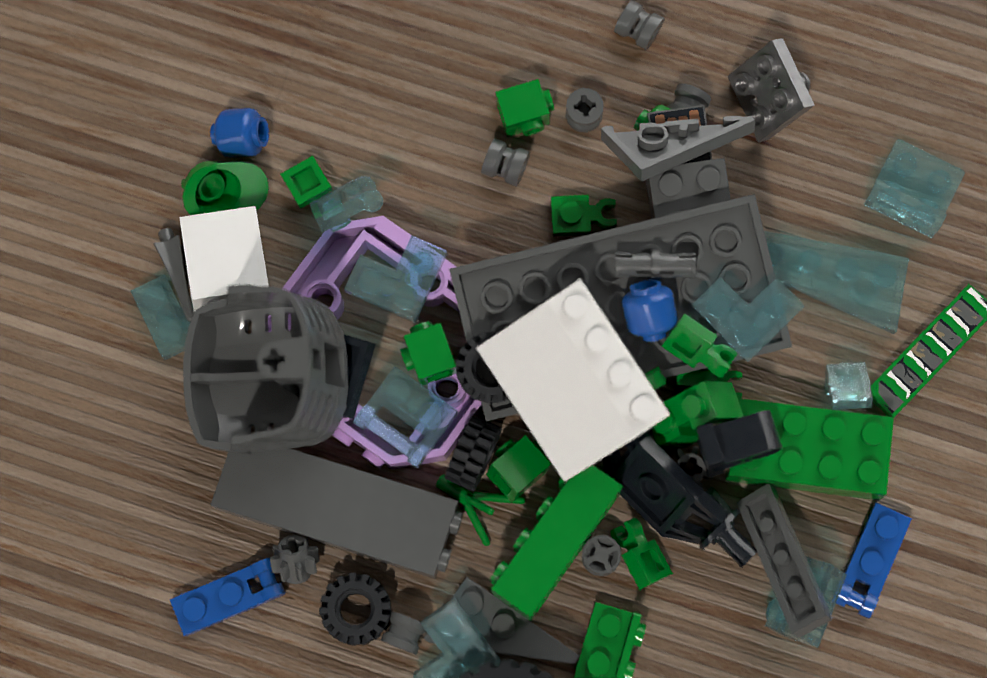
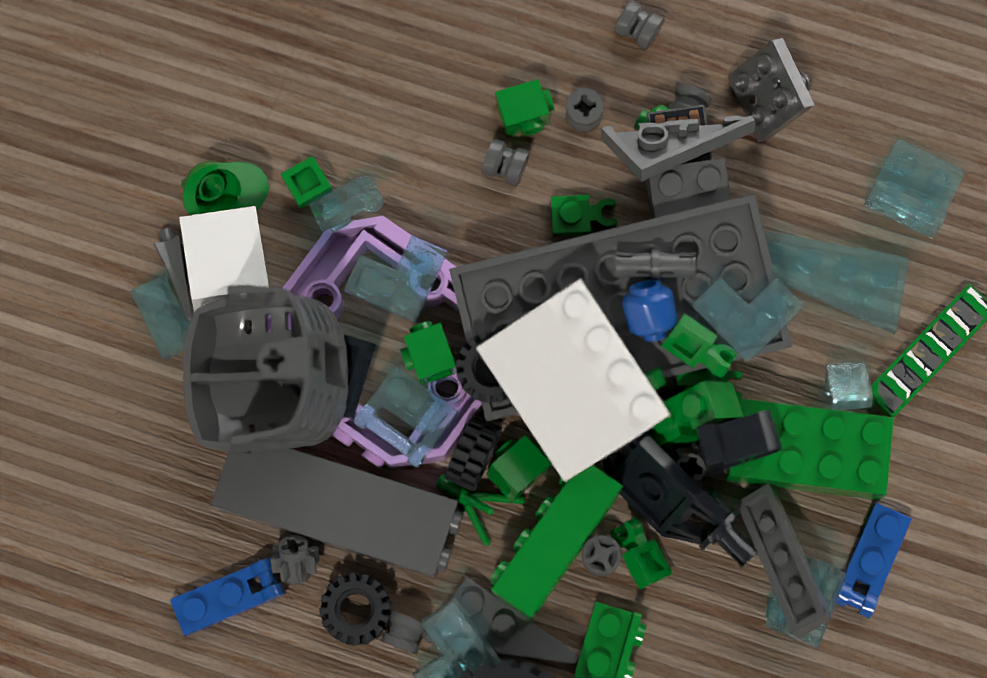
blue head [210,108,269,158] -> none

